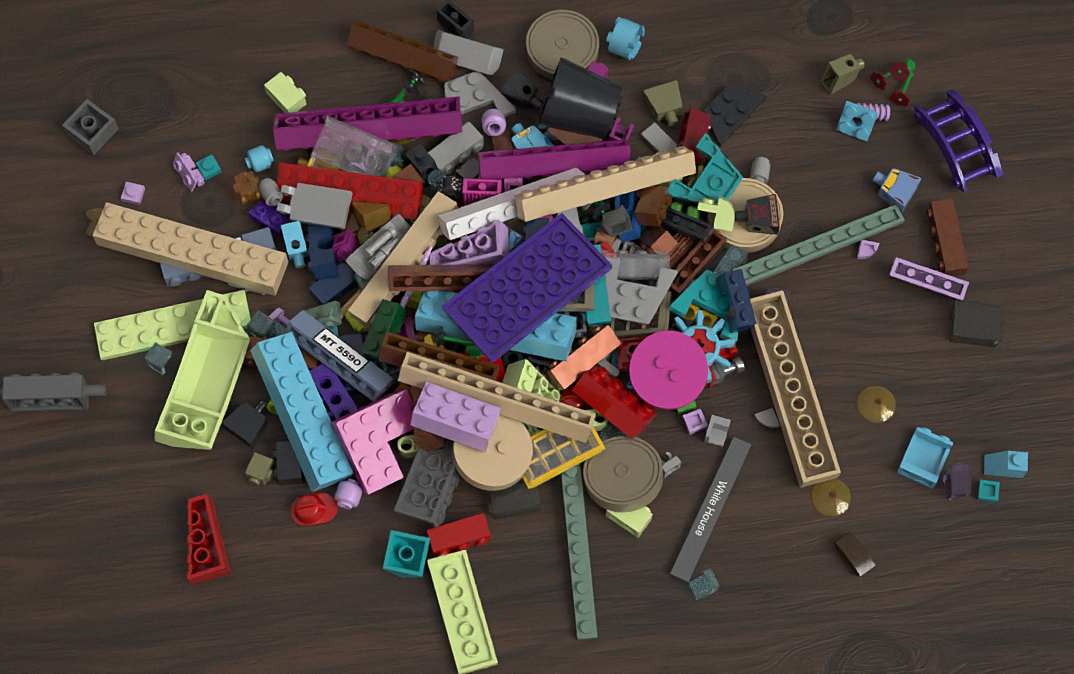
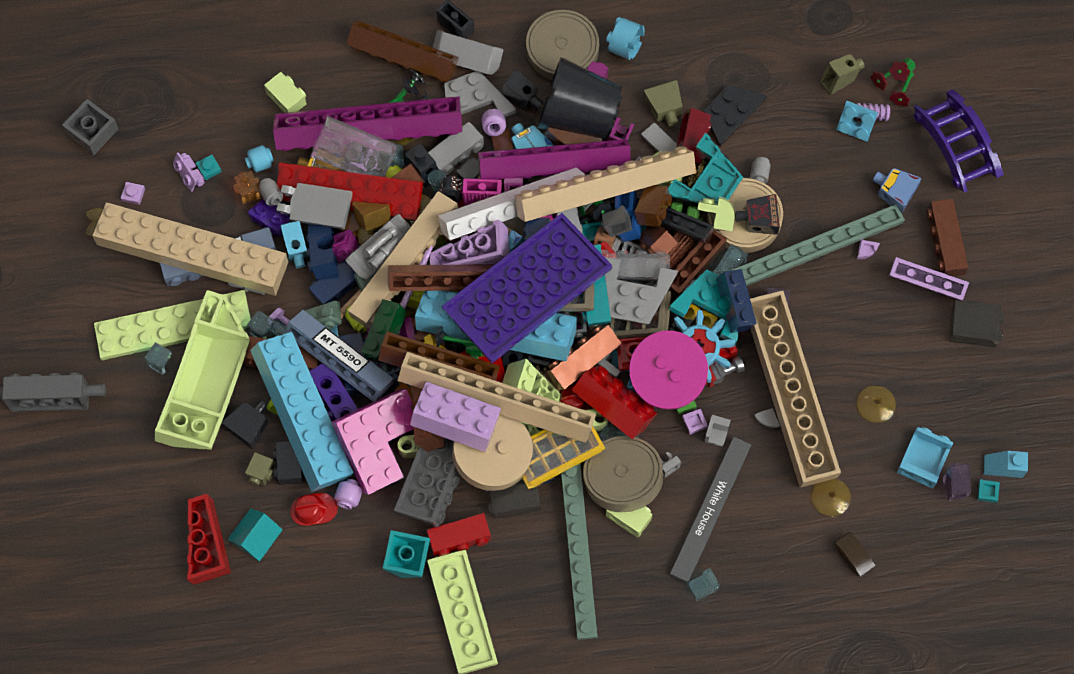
none -> teal slope [227,508,283,562]

